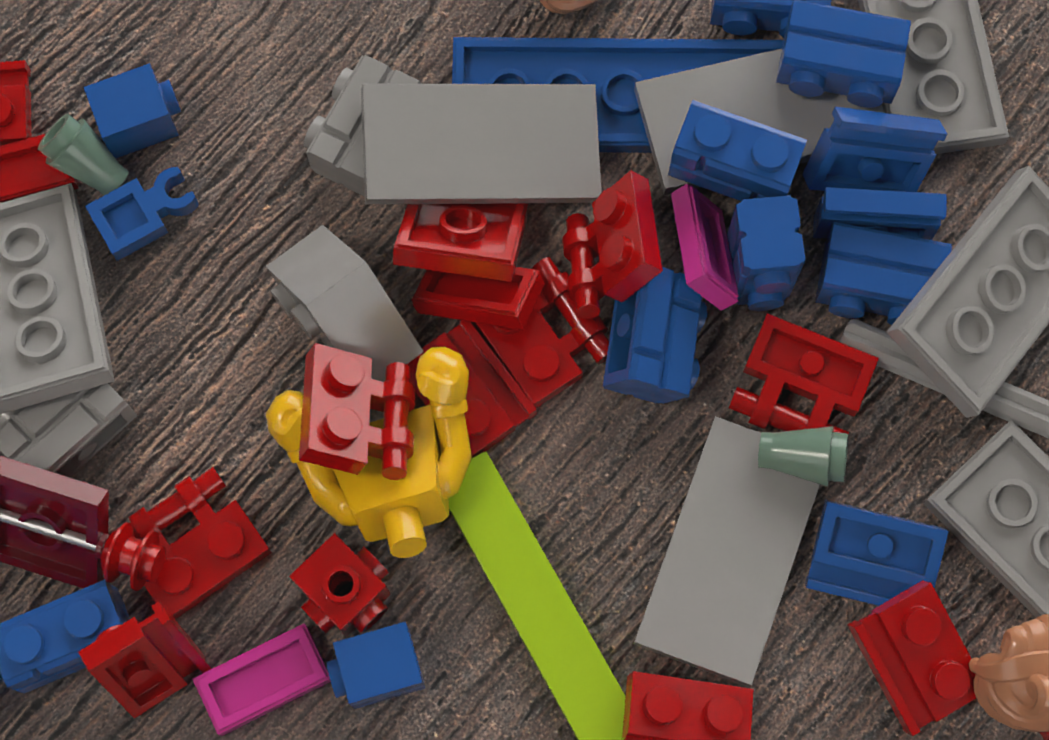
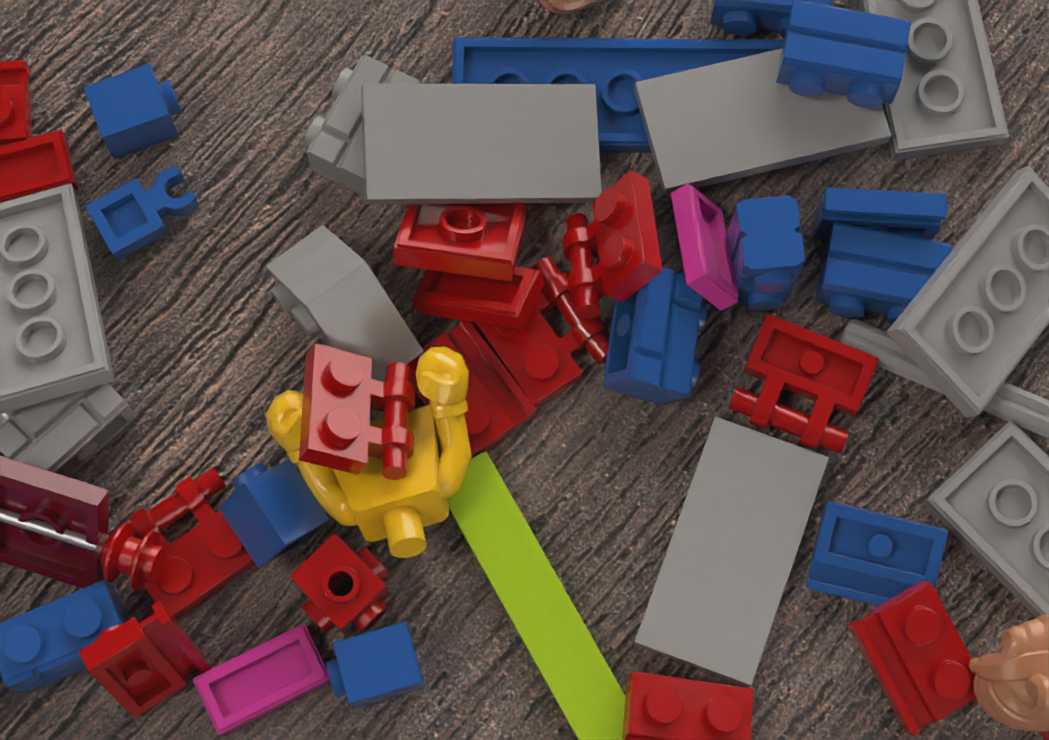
sand green cone [38,114,129,195] -> none
blue brick [668,100,807,201] -> none
sand green cone [758,426,849,487] -> none
blue plate [802,106,948,192] -> none
none -> blue brick [218,459,330,569]

